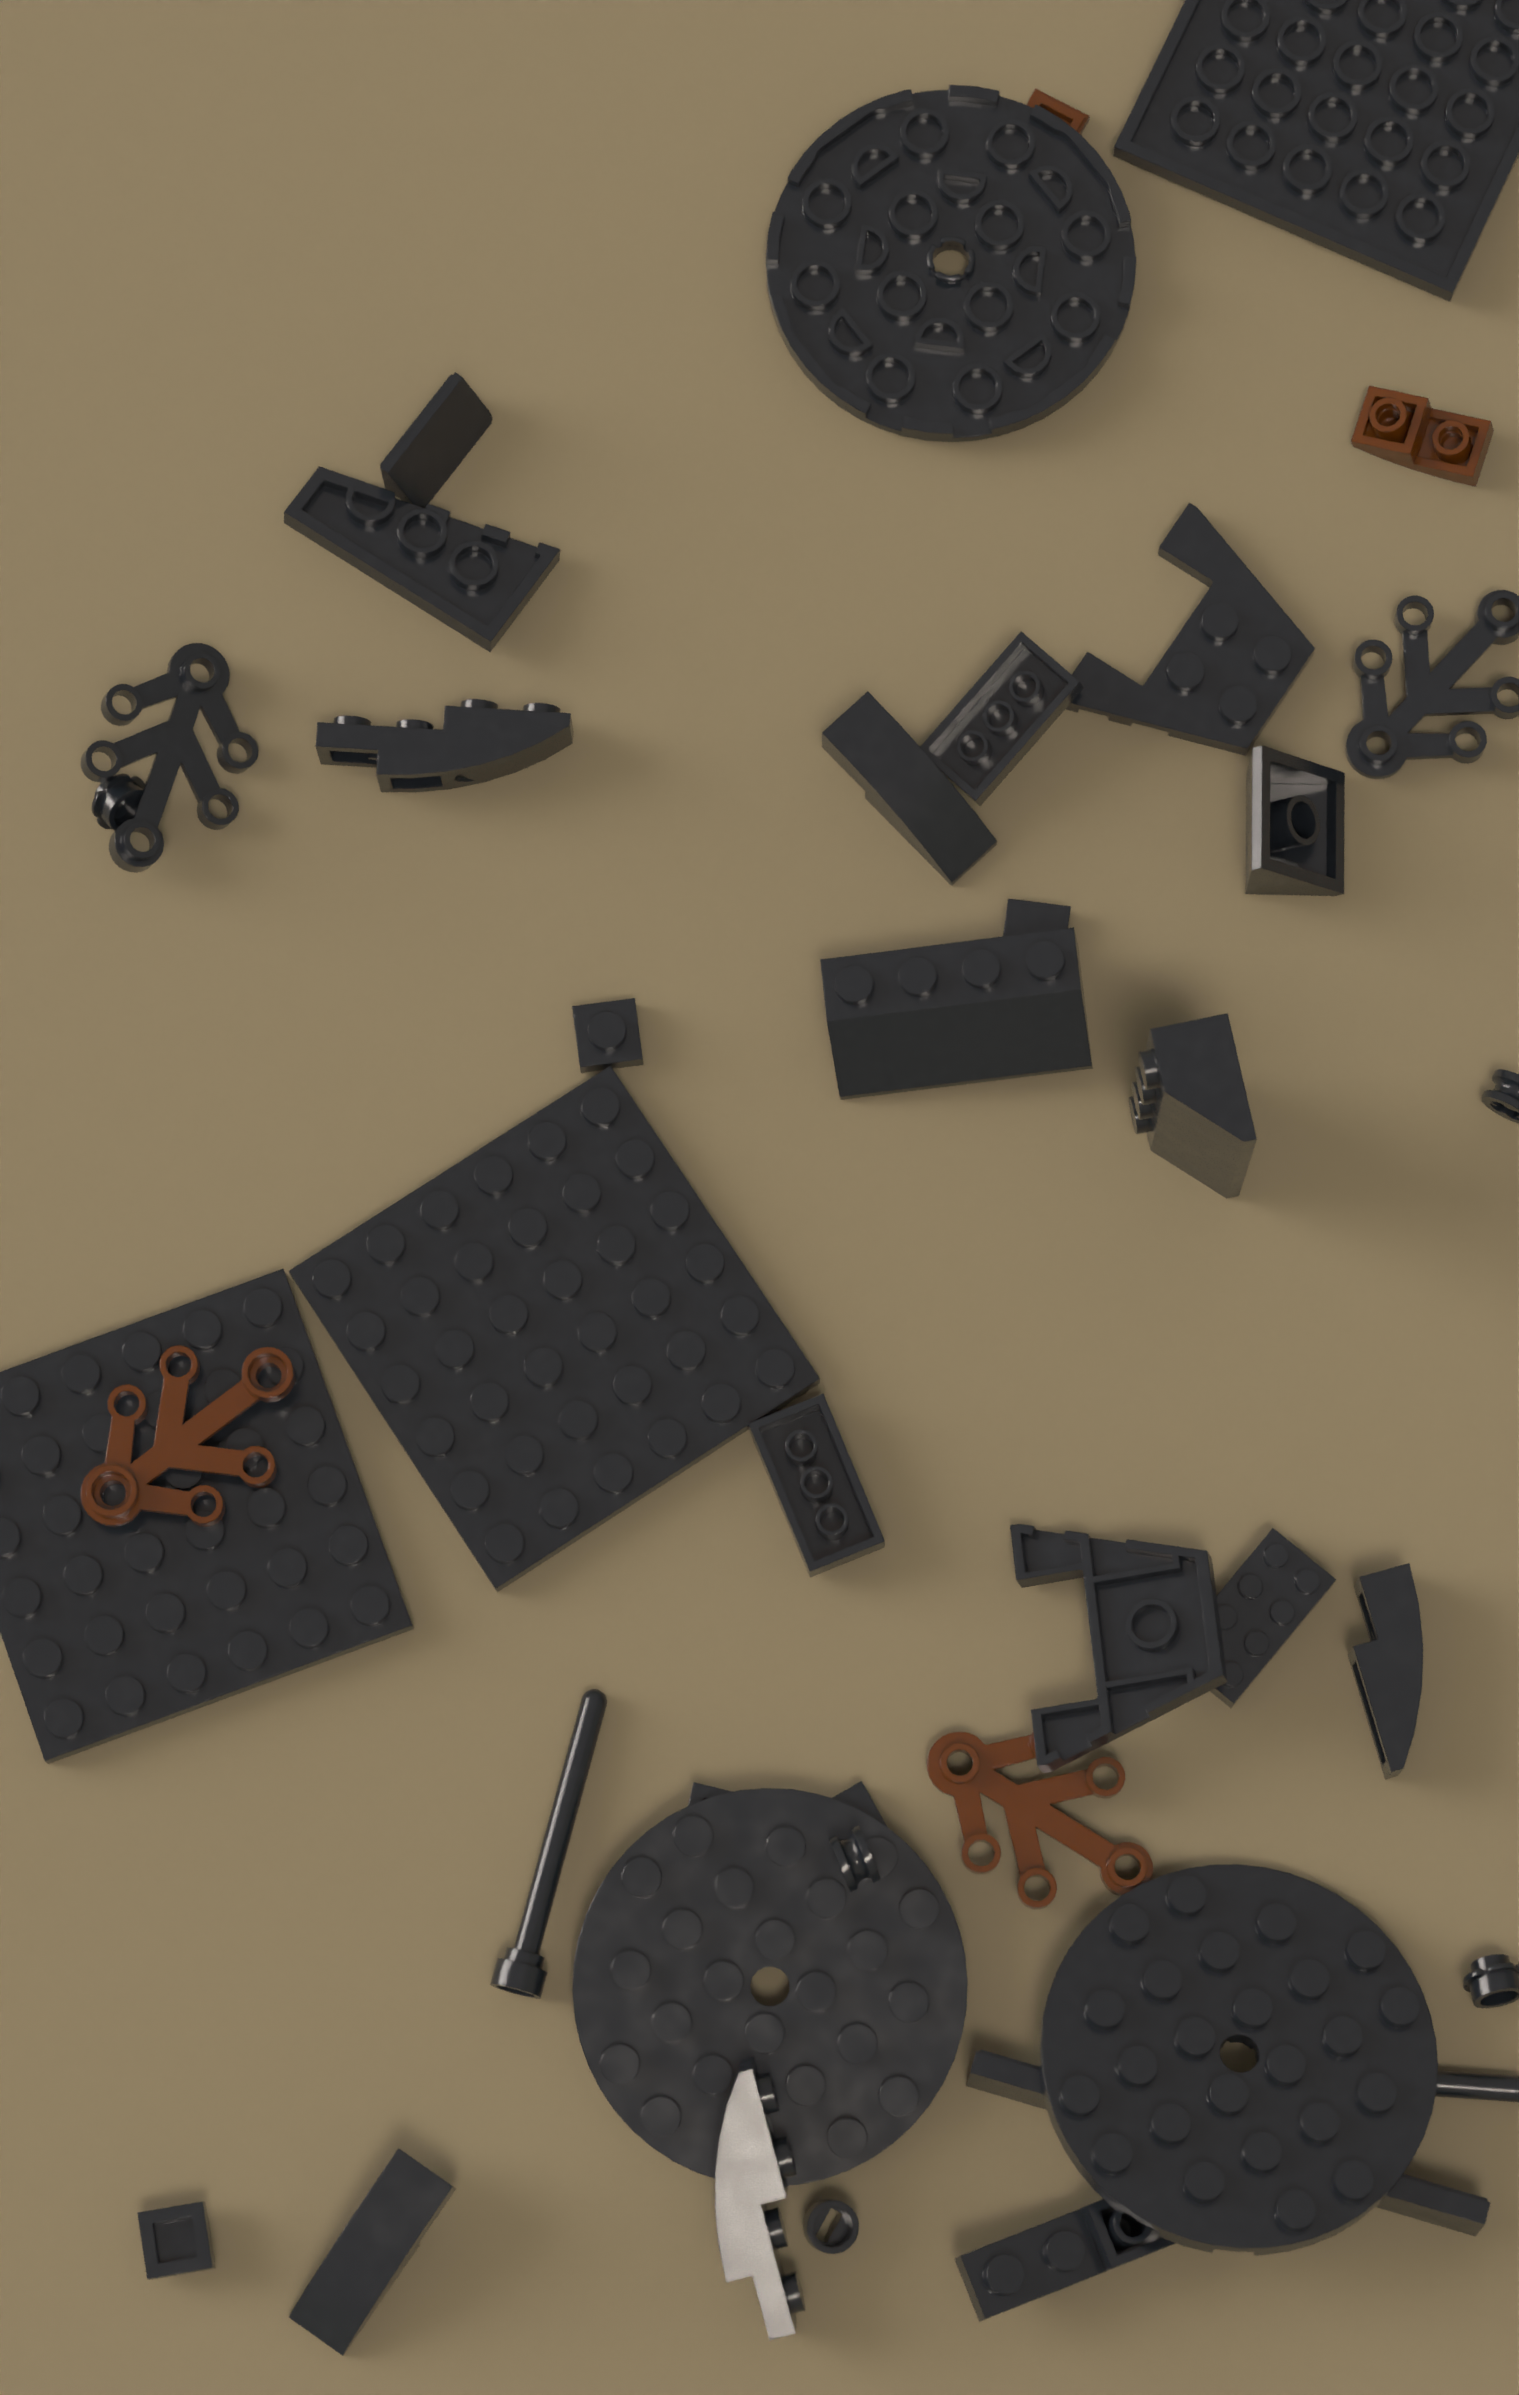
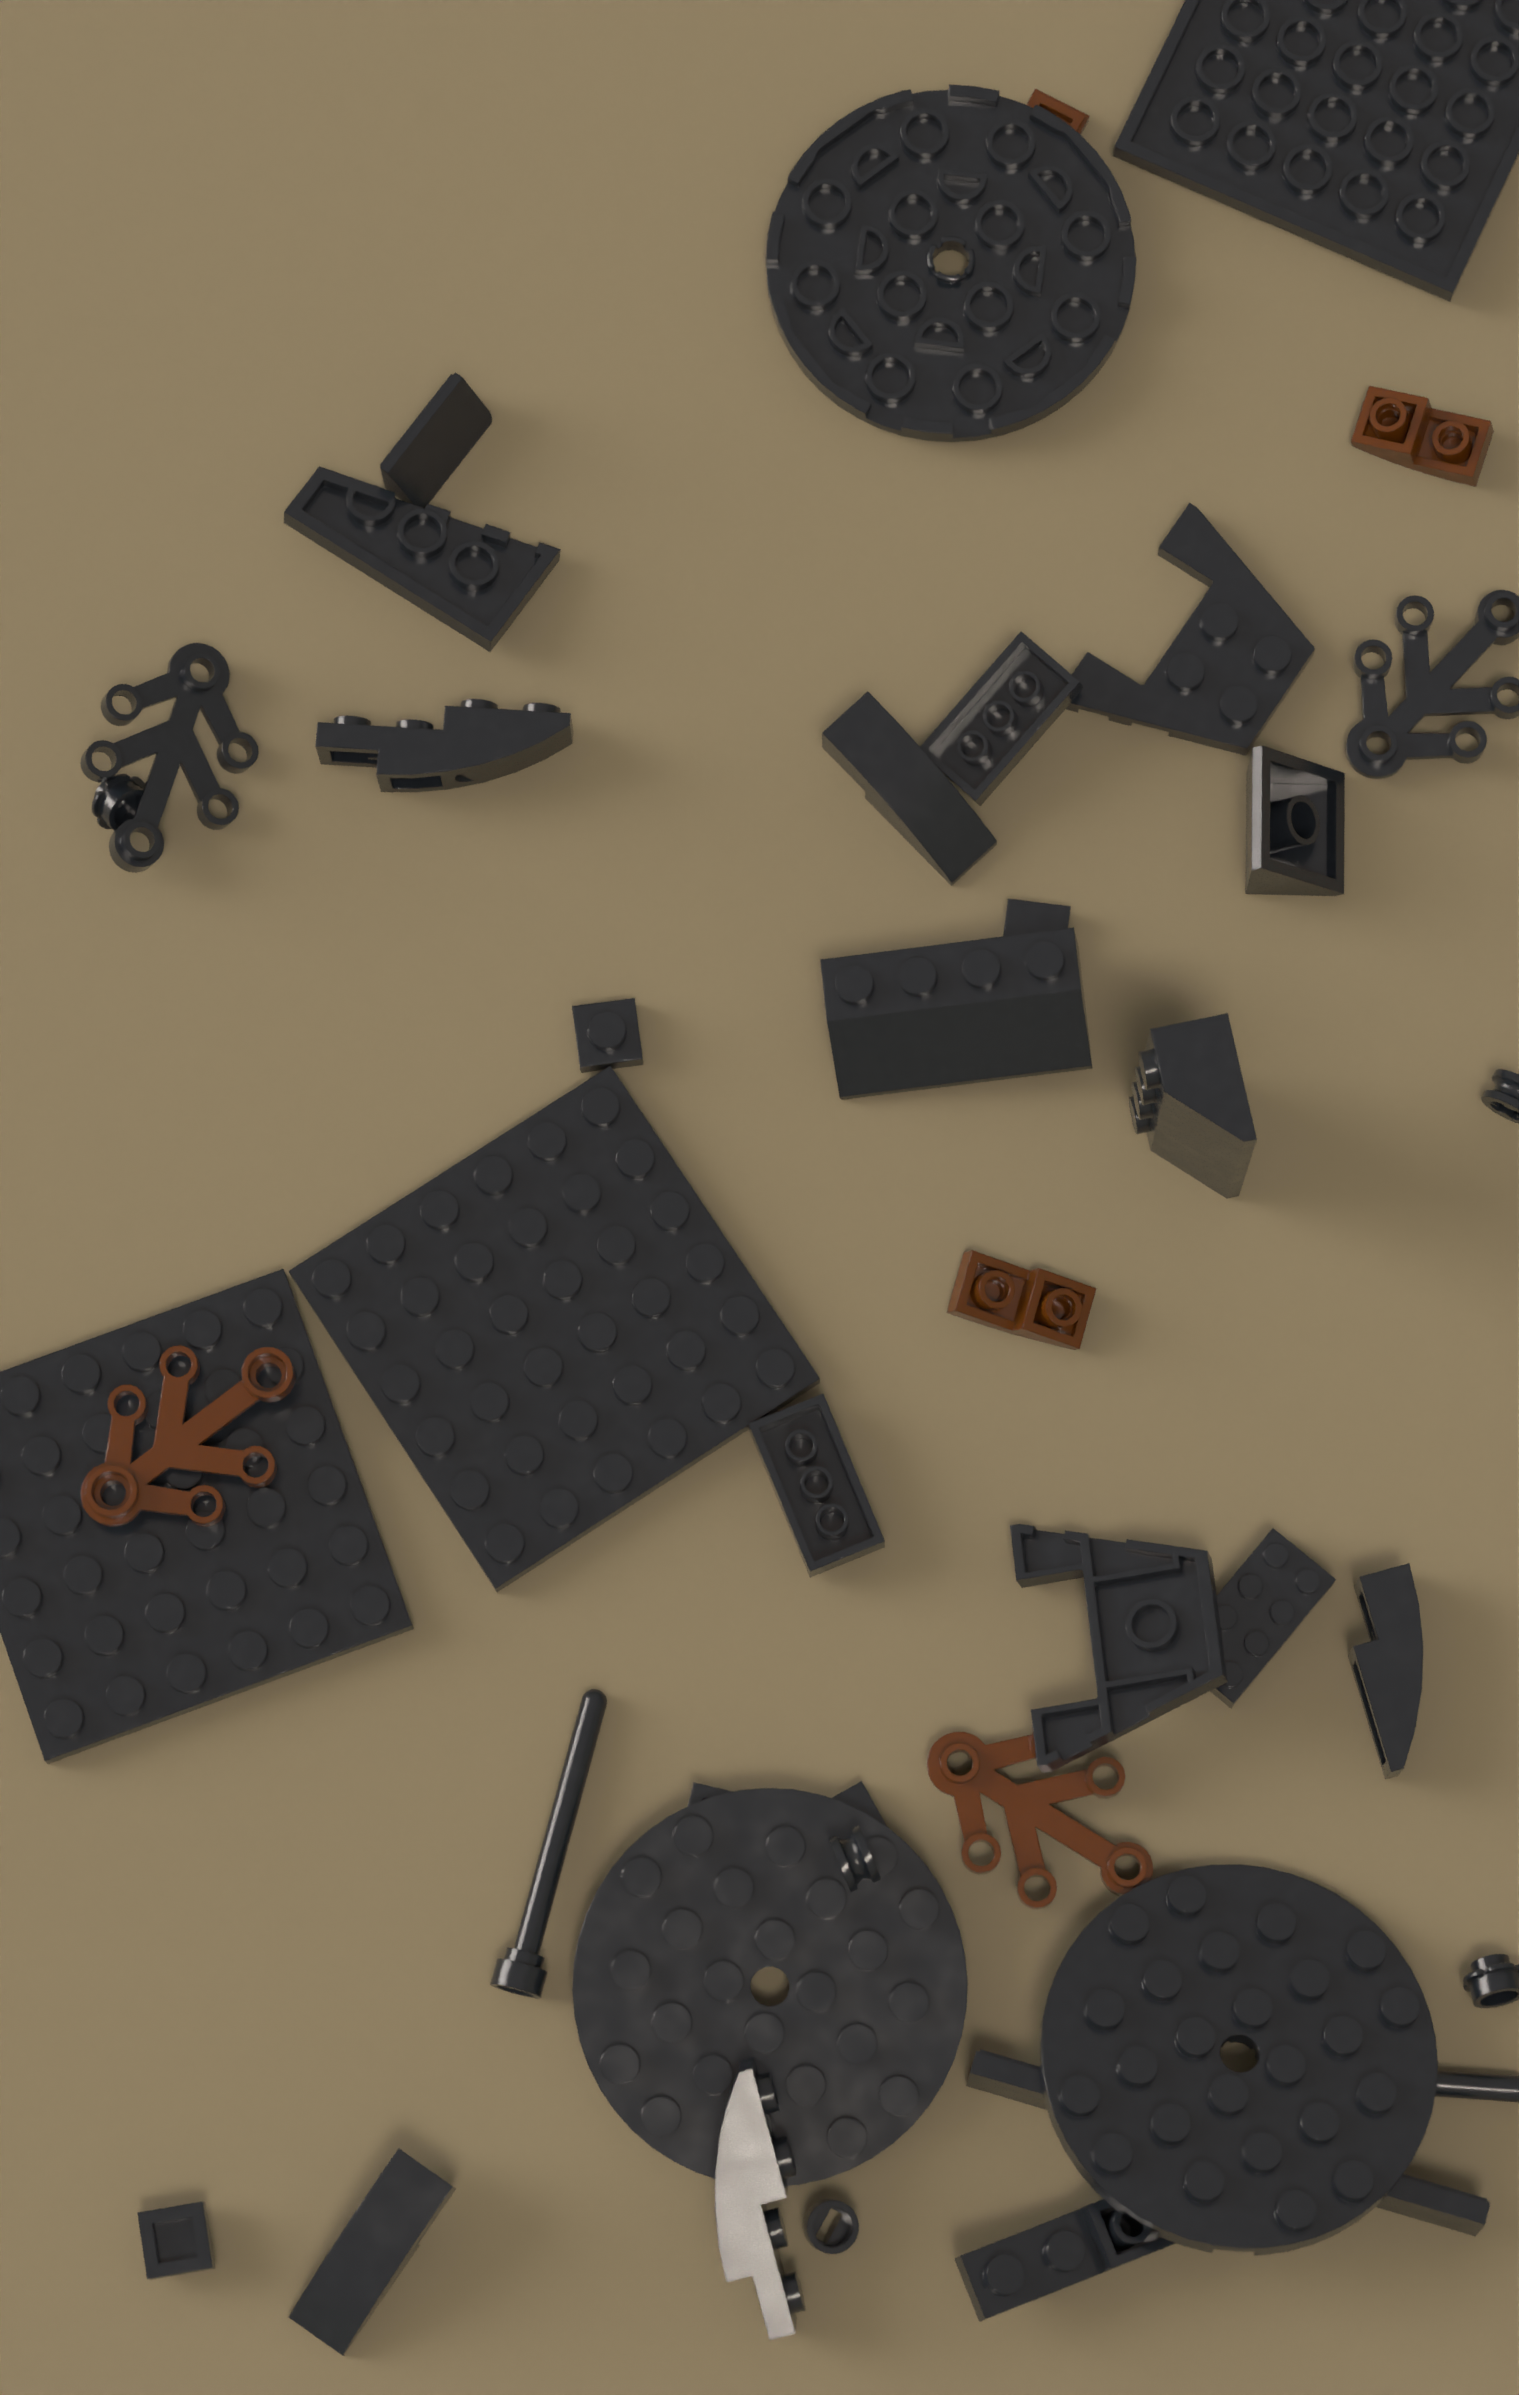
none -> reddish brown slope [947,1250,1097,1350]

